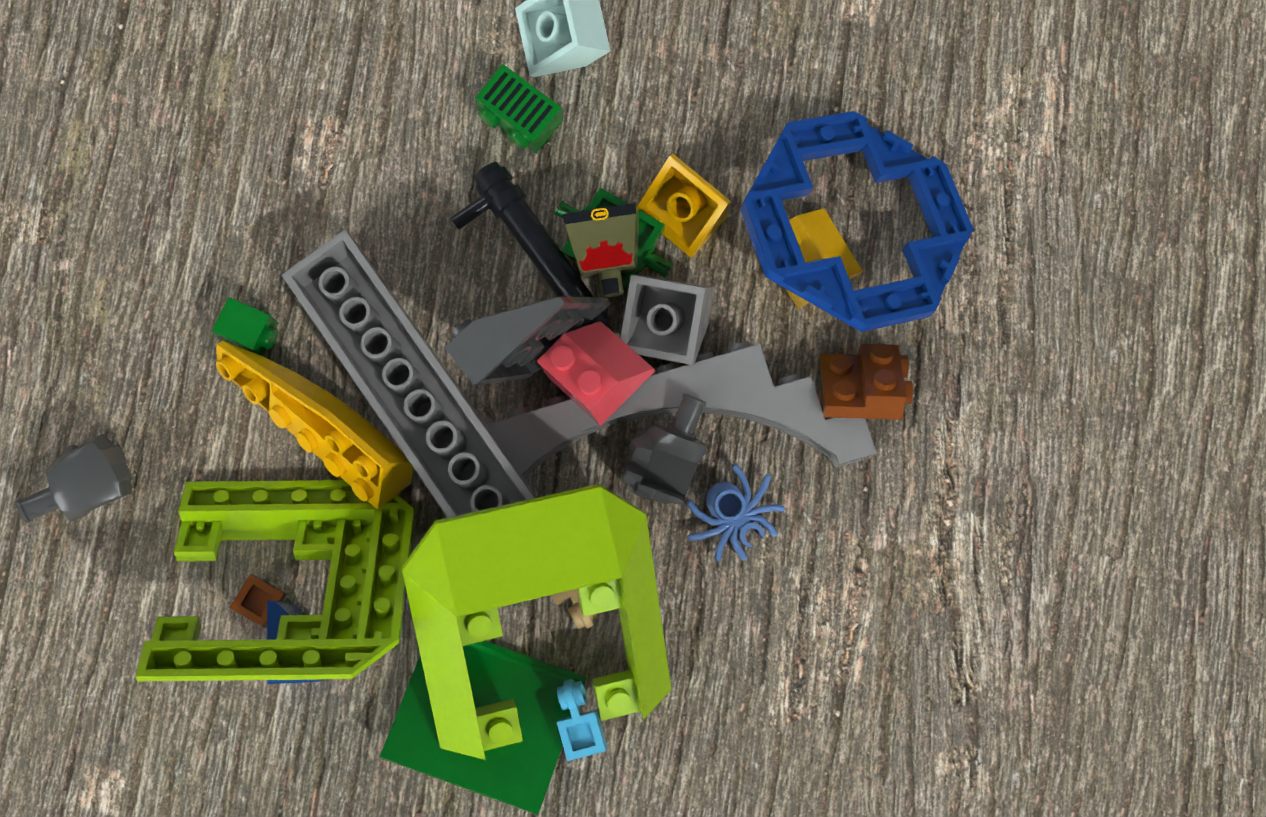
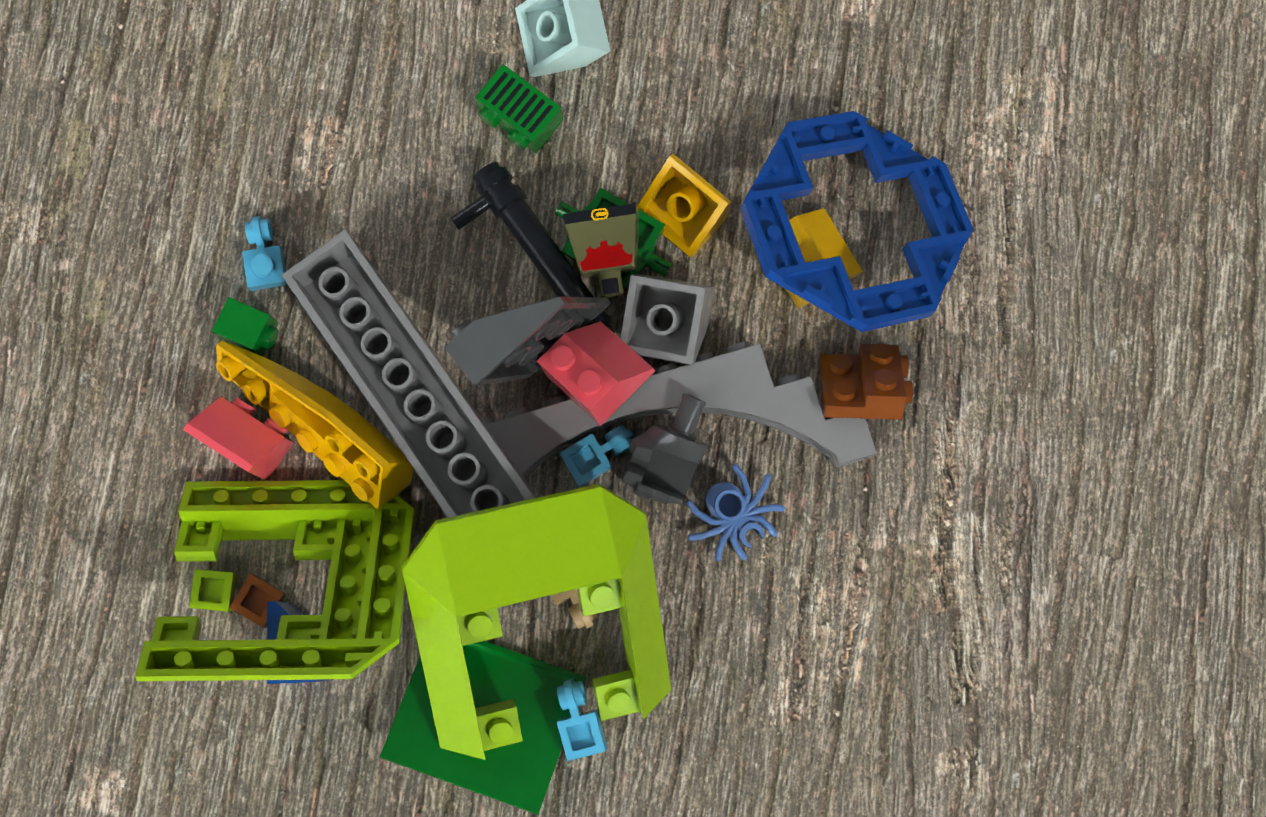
dark grey piece [16,434,132,523] -> none
none -> coral slope [183,397,293,481]
none -> lime plate [189,569,237,612]
none -> medium azure plate [242,216,288,291]
none -> medium azure plate [559,425,635,488]

